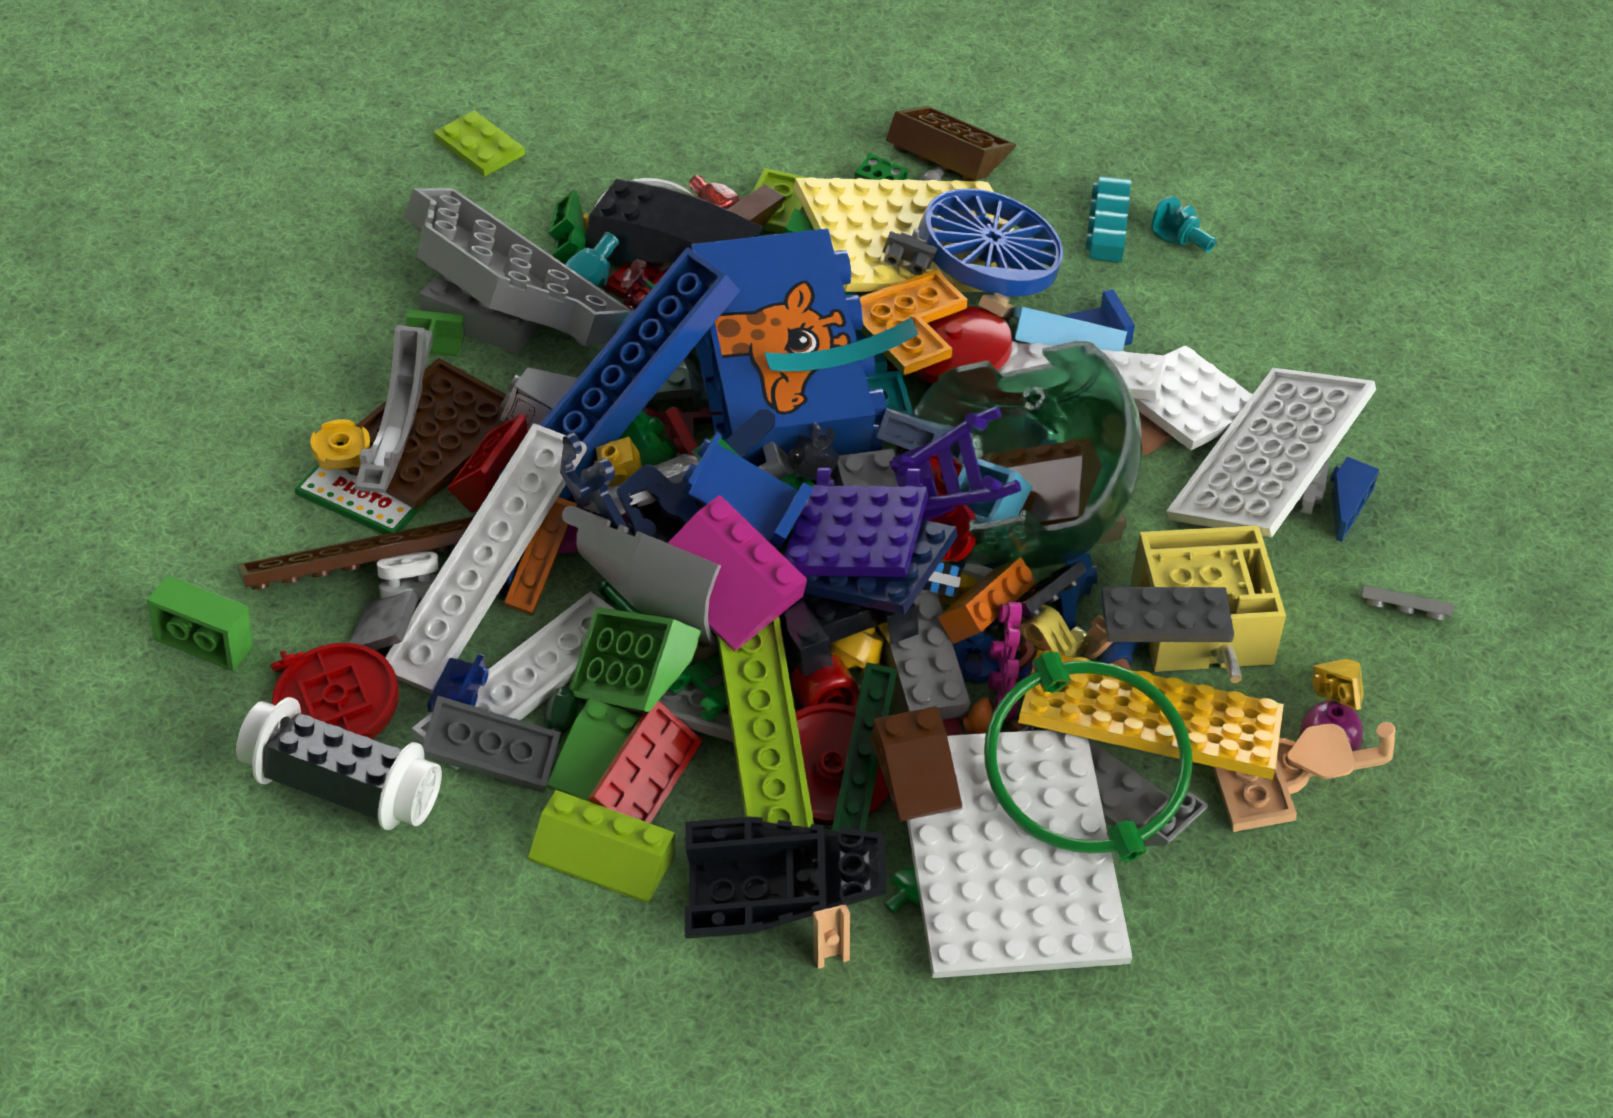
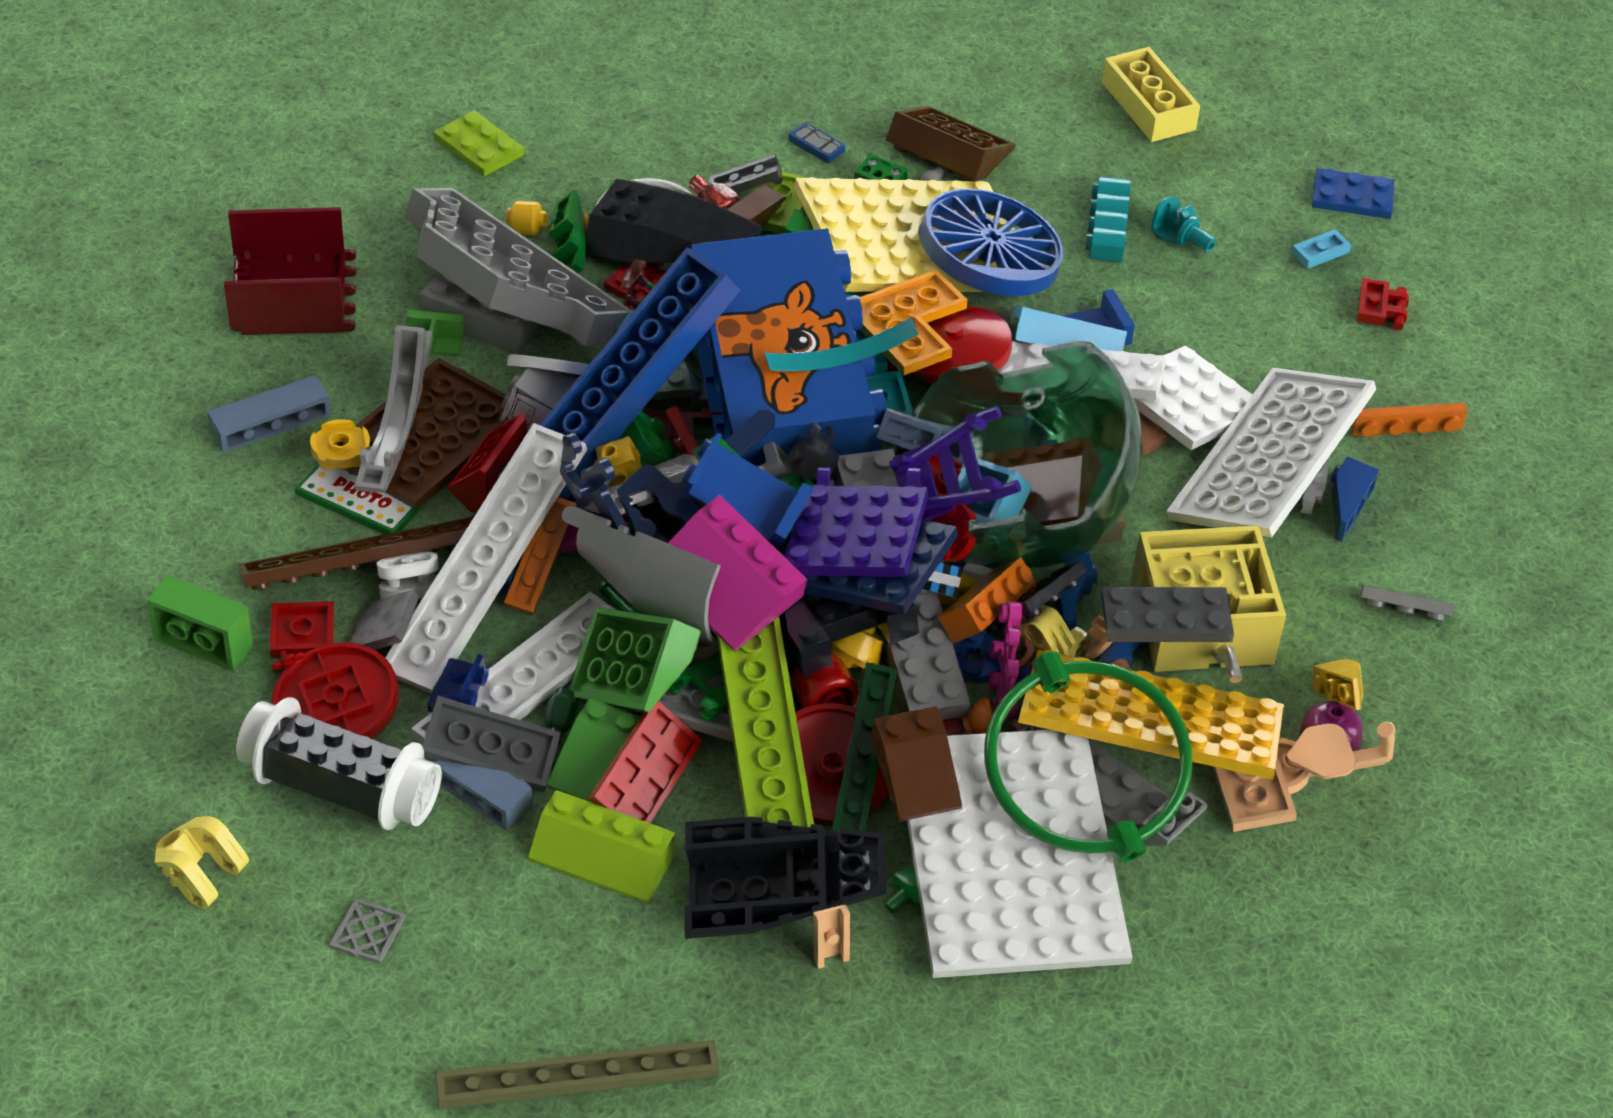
teal piece [565,232,619,287] -> none
dark grey hips [882,228,937,275] -> none
tan plate [978,293,1015,318] -> none
none -> light yellow piece [155,816,249,910]
none -> sand blue brick [207,375,331,453]
none -> dark red windscreen [224,207,356,335]
none -> red plate [270,601,335,658]
none -> light grey window [329,898,406,964]
none -> sand blue slope [434,760,533,831]
none -> olive plate [436,1040,719,1109]
none -> yellow head [506,201,548,236]
none -> white plate [507,354,590,378]
none -> dark grey hinge [709,154,783,200]
none -> tile [789,122,845,163]
none -> light yellow brick [1102,47,1200,142]
none -> medium azure plate [1291,229,1351,269]
none -> blue plate [1312,168,1395,219]
none -> orange plate [1350,403,1468,437]
none -> red plate [1357,278,1409,330]

